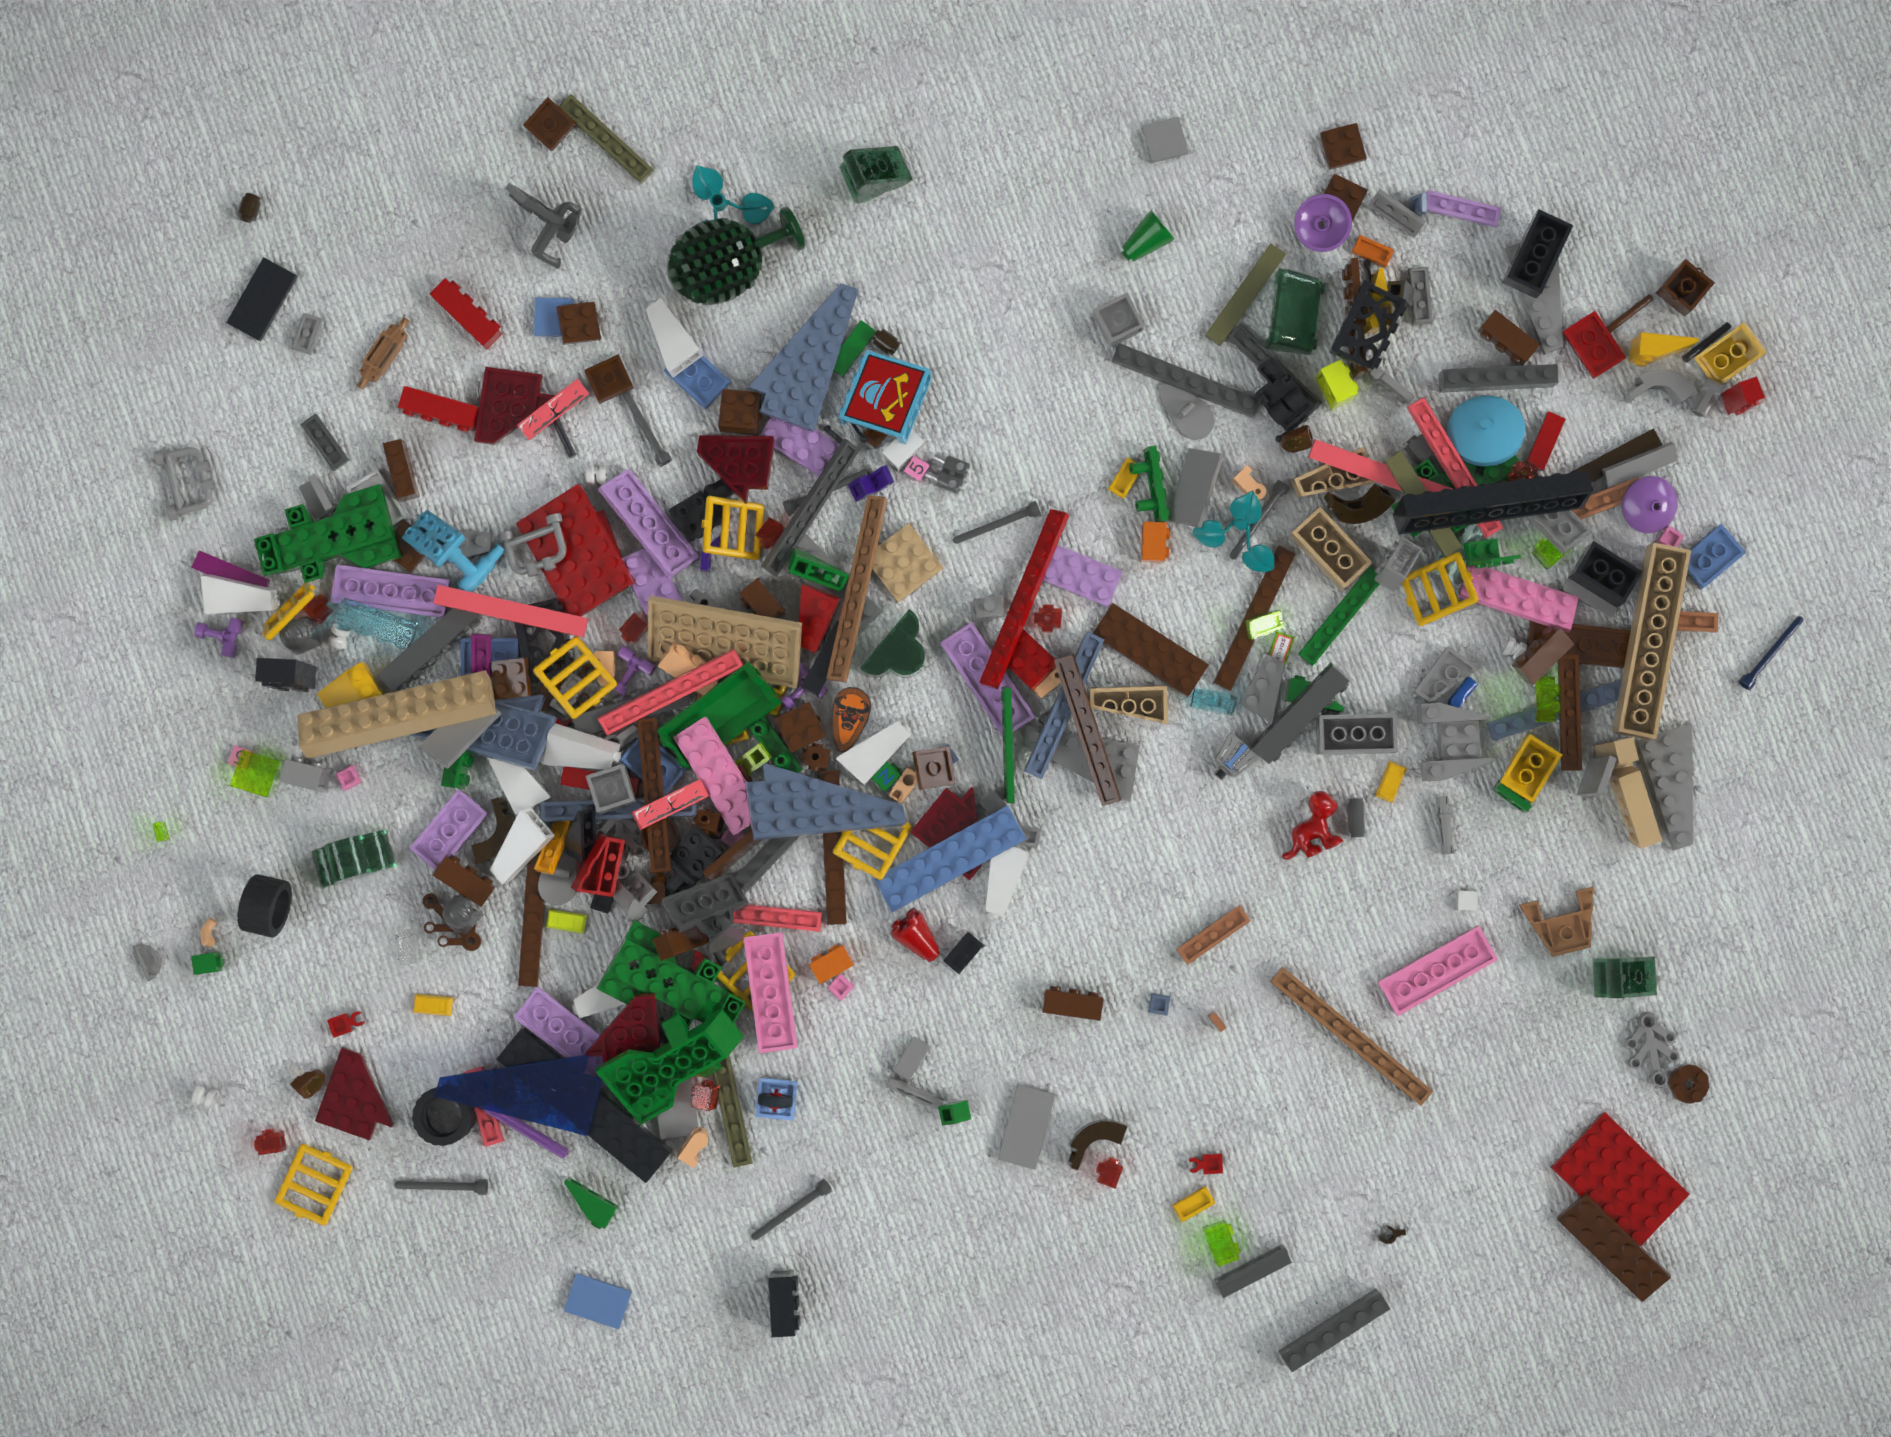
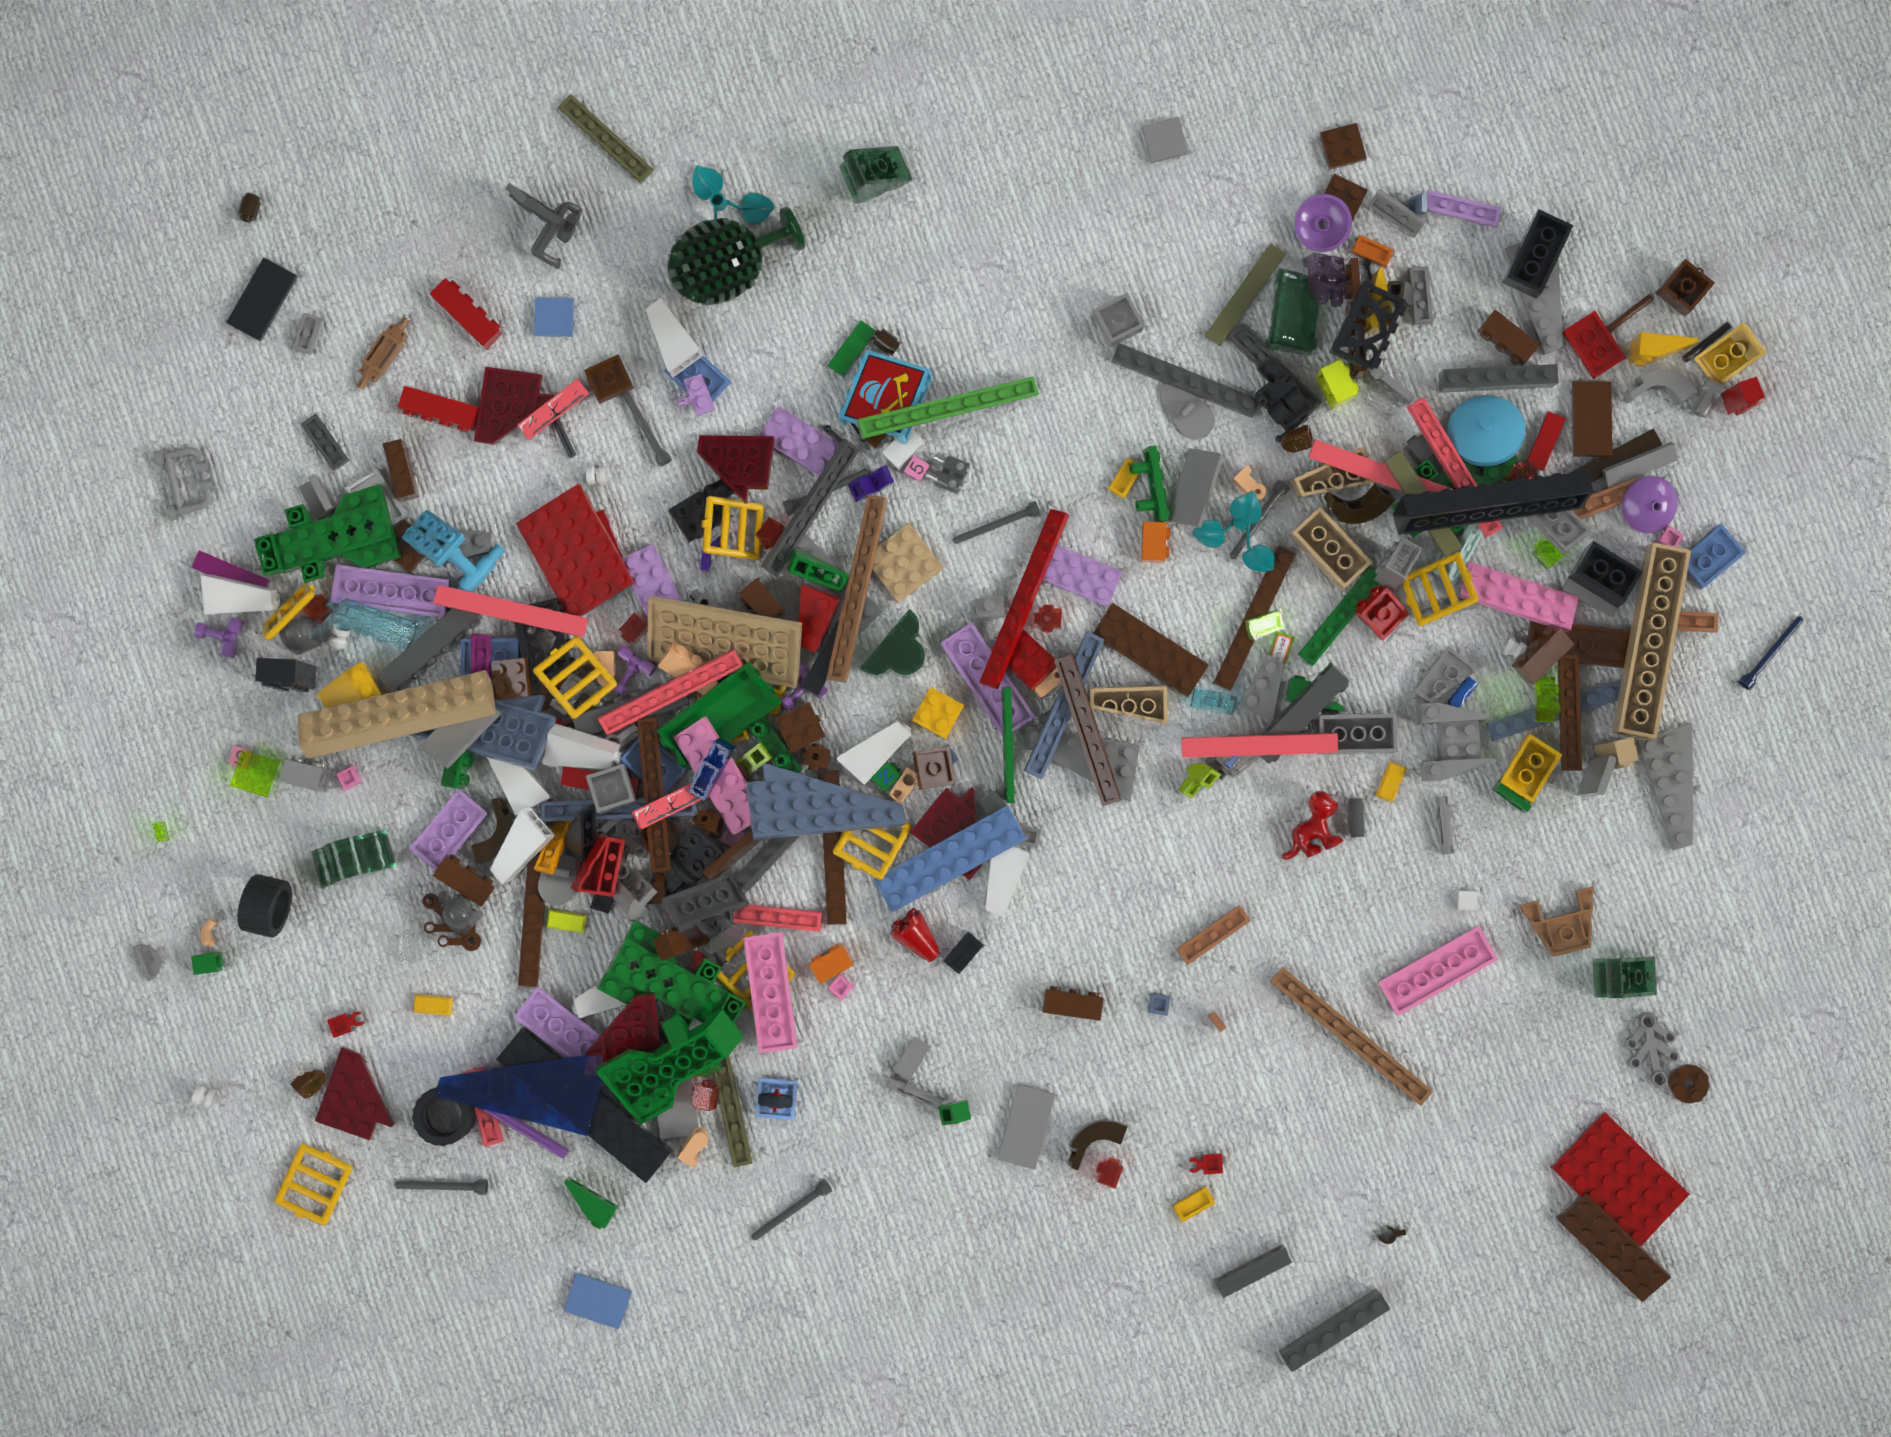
clear red brick [254,1129,287,1155] -> none
light grey bar [497,513,566,577] -> none
reddish brown plate [523,97,577,151] -> none
reddish brown plate [556,302,601,345] -> none
lavender plate [598,469,700,579] -> none
reddish brown brick [718,389,762,436] -> none
sand blue wing [748,283,858,432] -> none
black brick [768,1270,801,1338] -> none
shield [832,687,871,753] -> none
green cone [1121,210,1174,262] -> none
clear neon green brick [1202,1220,1241,1267] -> none
green bracket [1463,538,1521,569] -> none
tan wedge [1609,766,1662,849] -> none
none -> lavender plate [676,374,715,417]
none -> clear blue slope [688,737,736,801]
none -> bright green plate [857,376,1039,439]
none -> yellow brick [912,687,964,740]
none -> lime brick [1178,763,1221,799]
none -> coral tile [1181,733,1338,758]
none -> clear purple hips [1303,252,1348,307]
none -> red plate [1354,585,1409,641]
none -> reddish brown tile [1571,381,1613,457]

